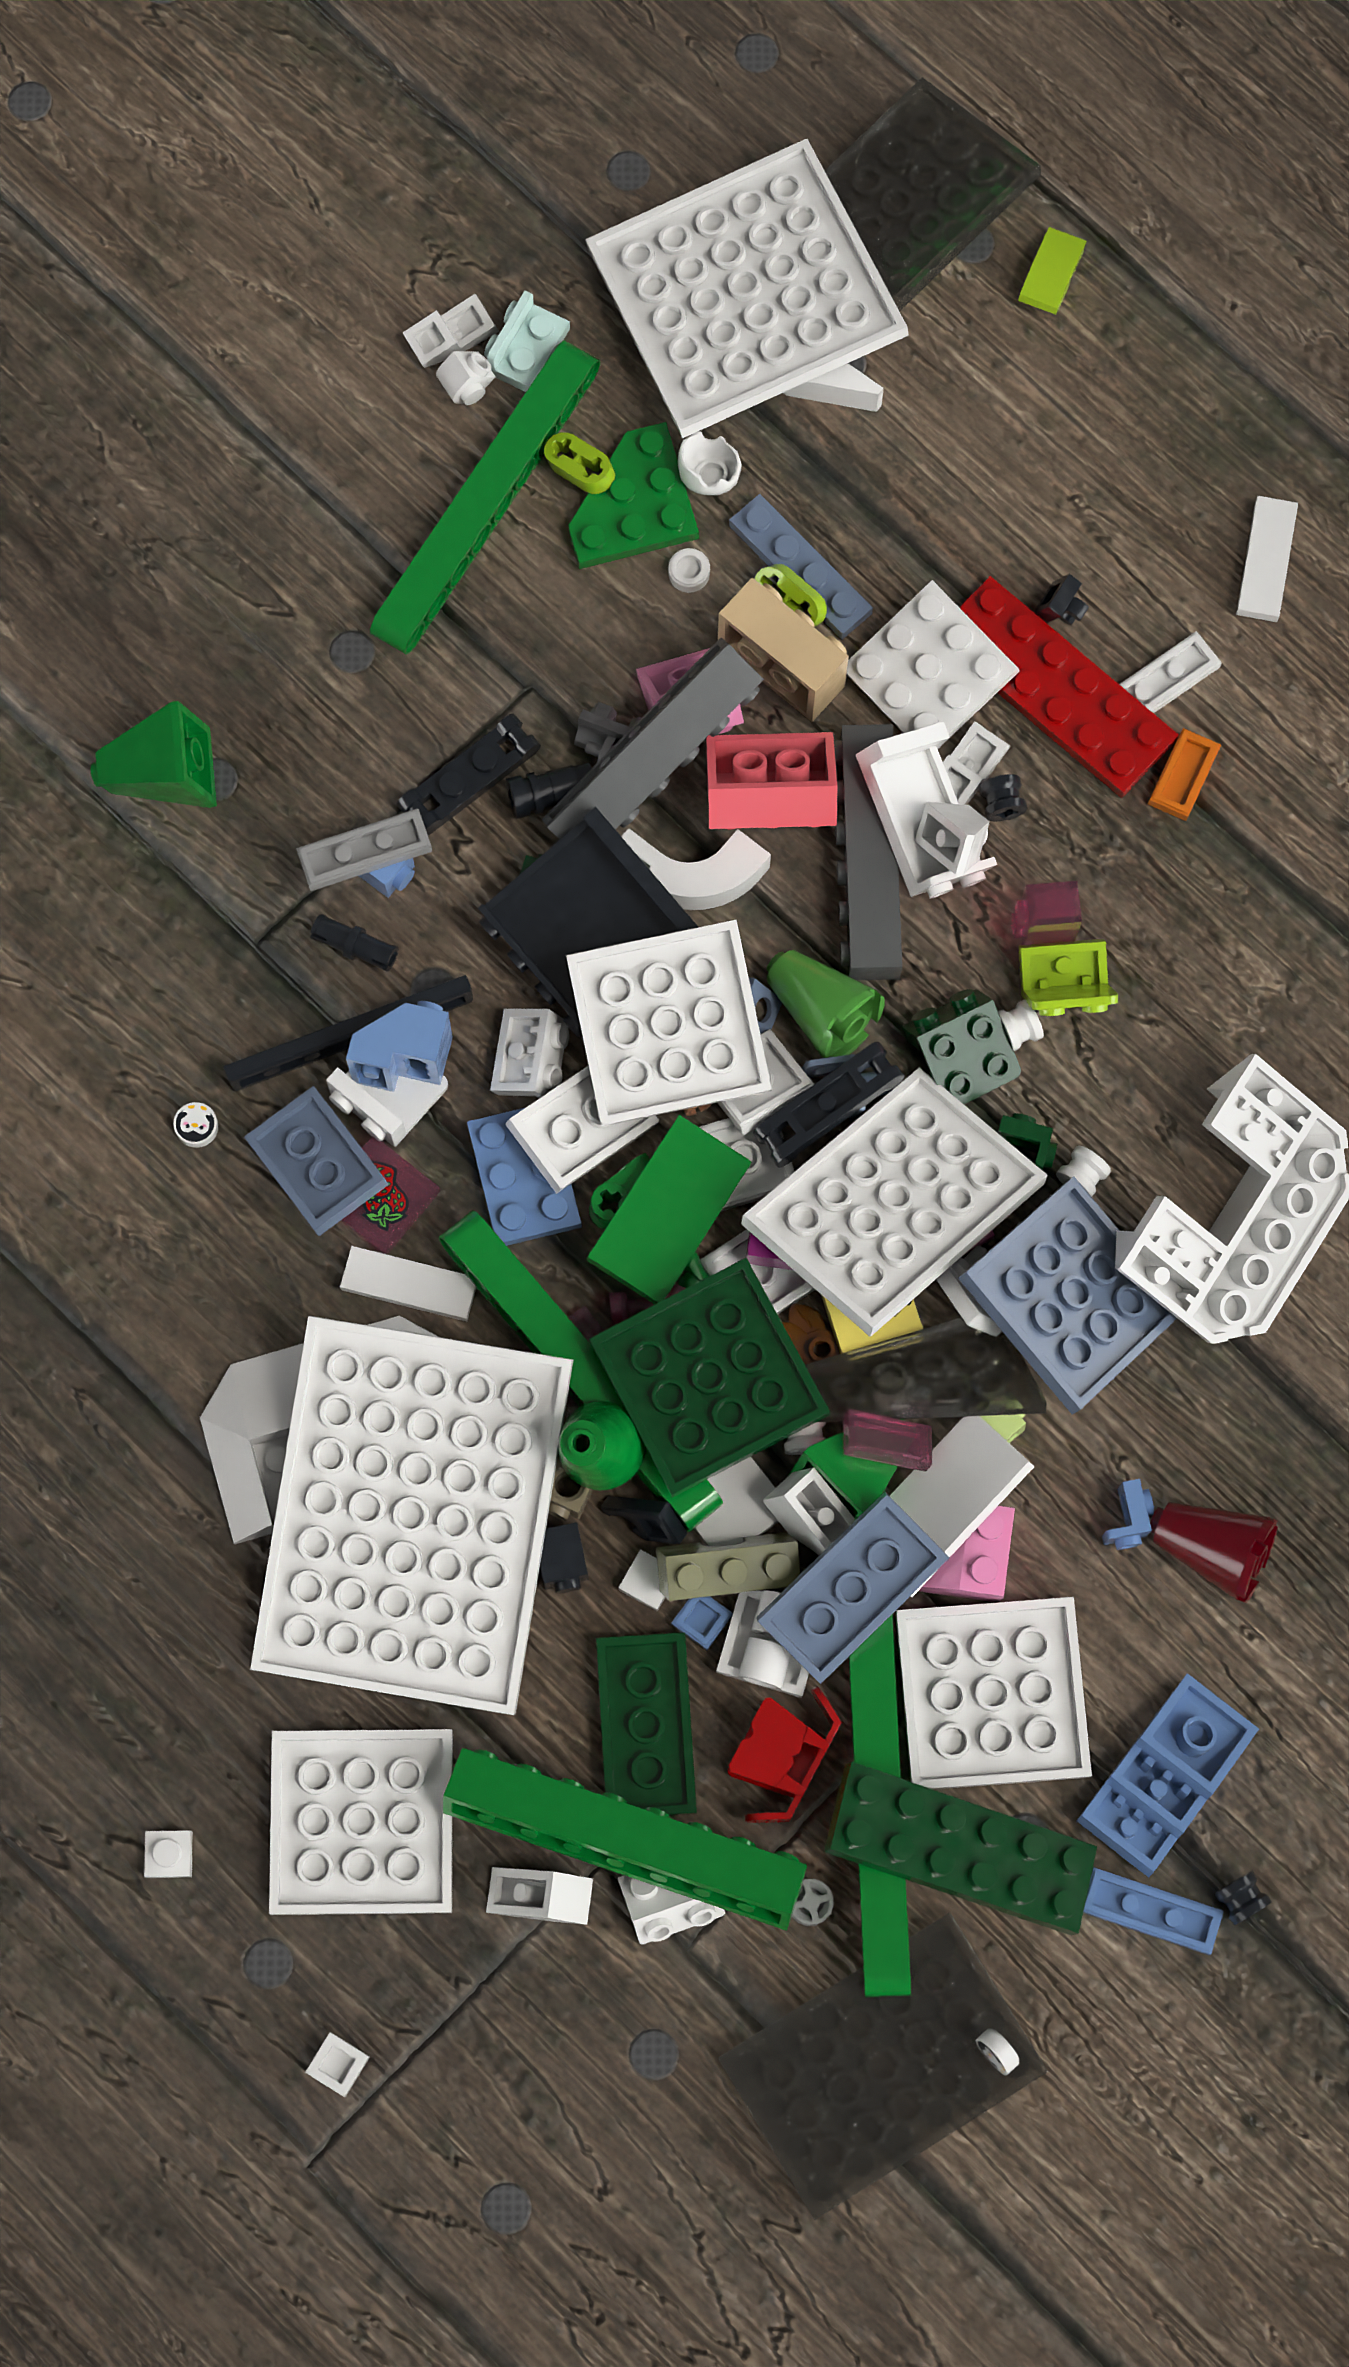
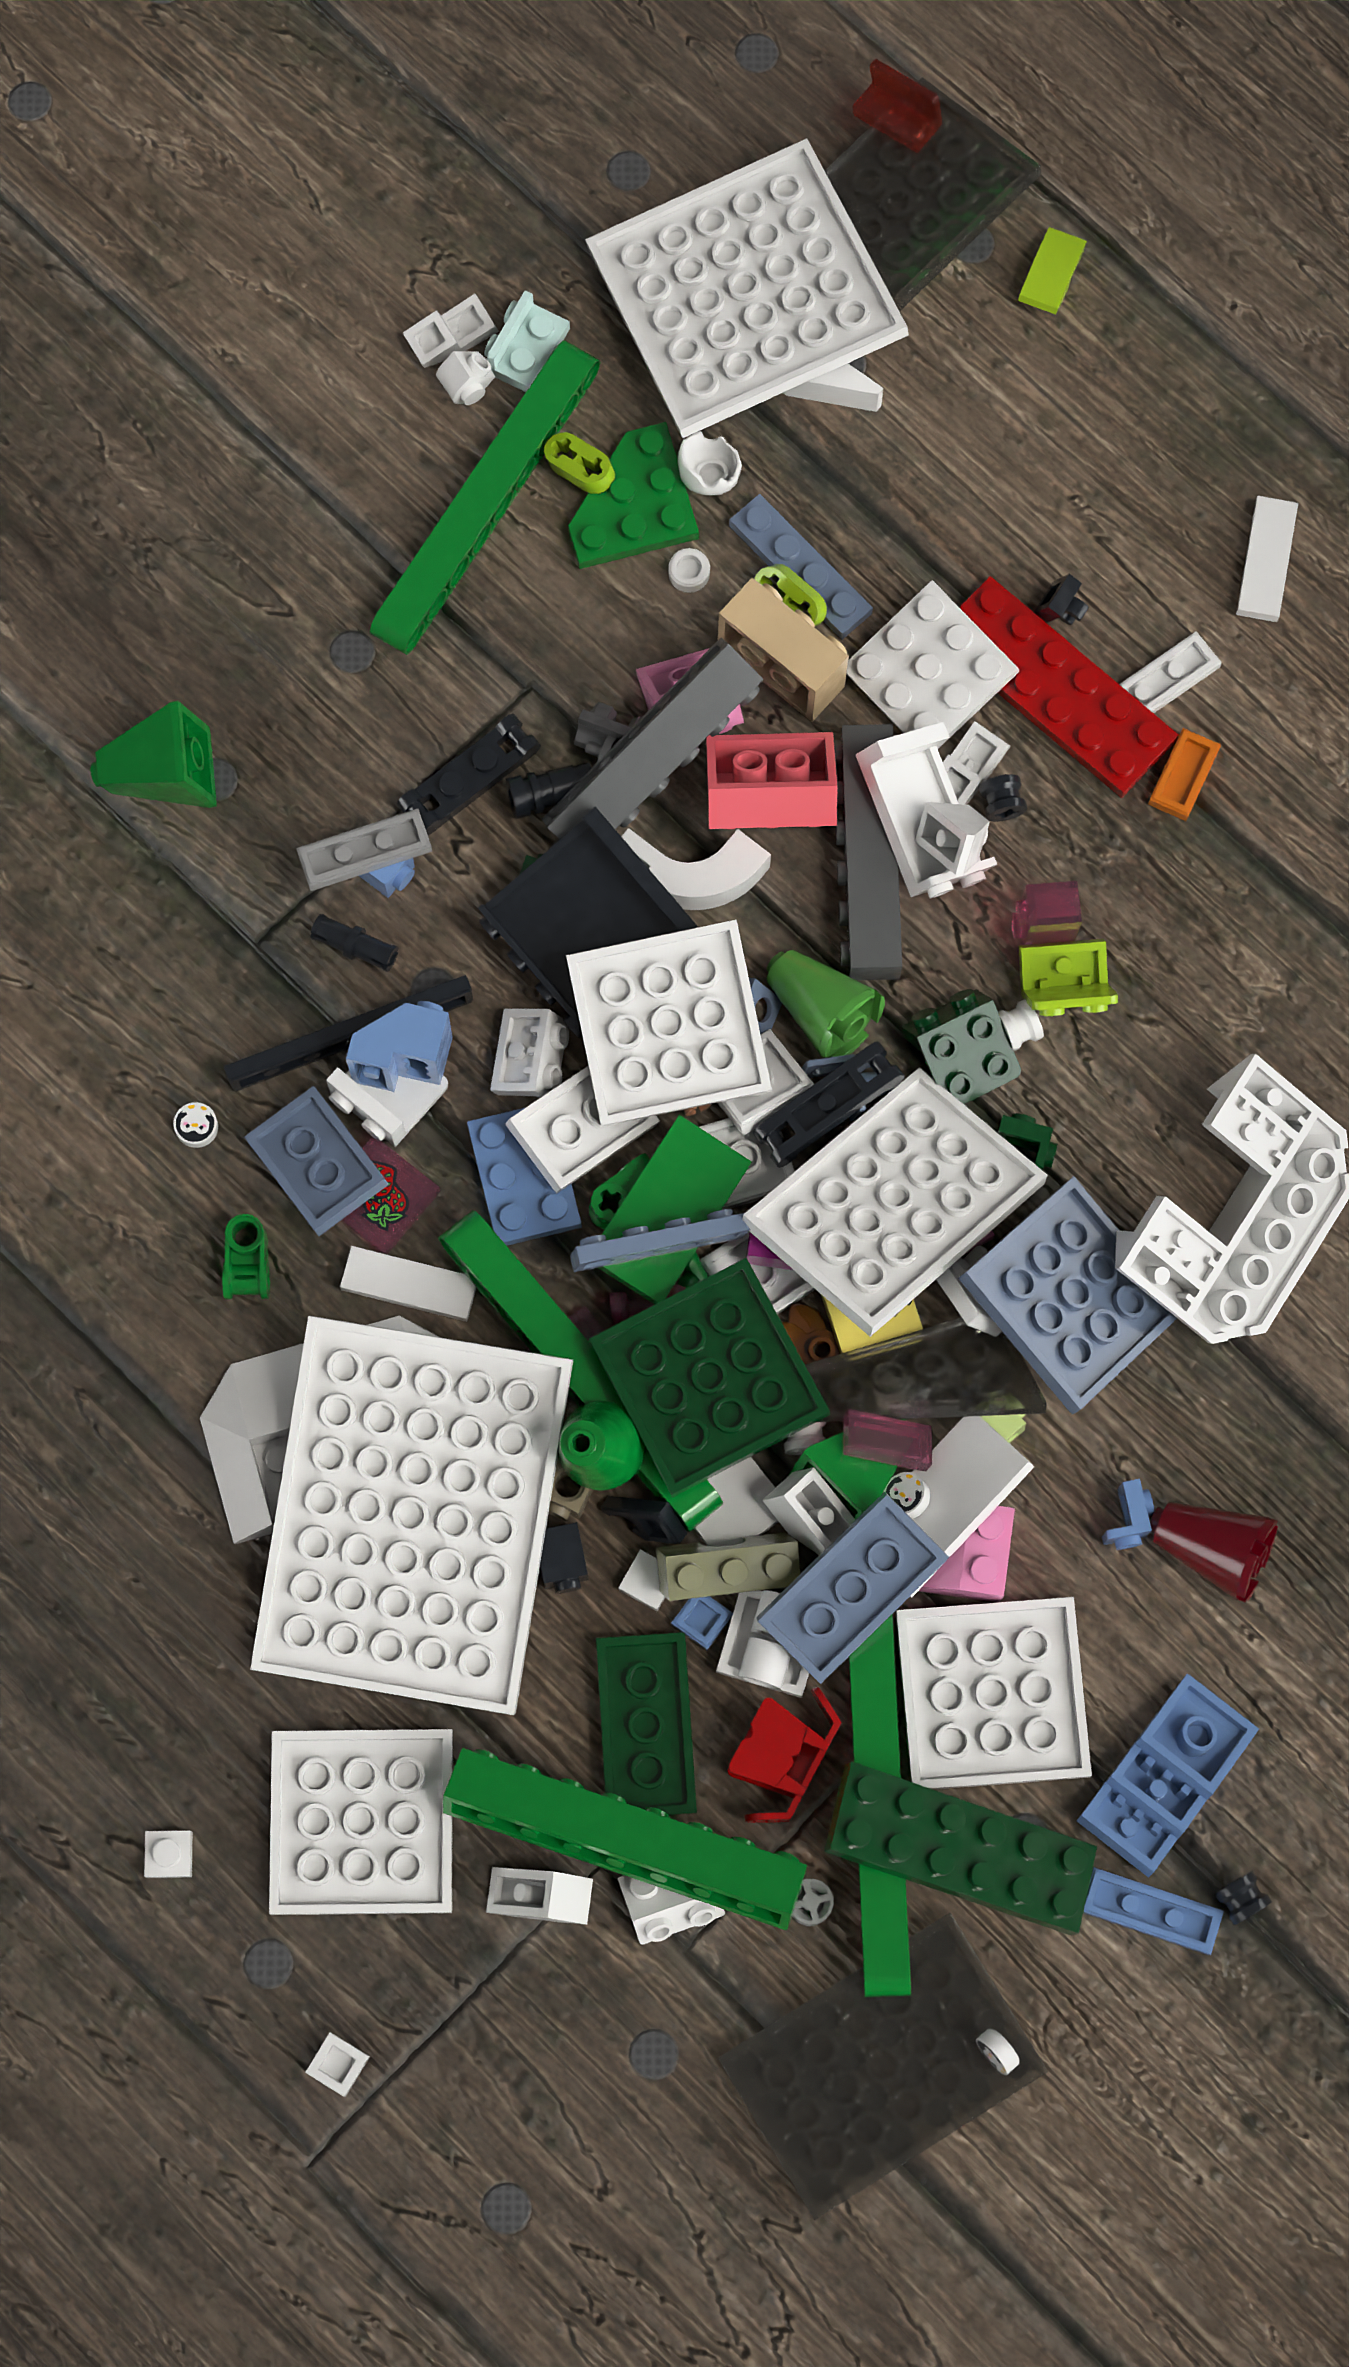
white wheel [1056,1146,1111,1197] -> none
none -> green piece [222,1214,270,1299]
none -> sand blue plate [570,1209,751,1272]
none -> clear red panel [852,59,942,153]
none -> white tile [883,1472,930,1519]

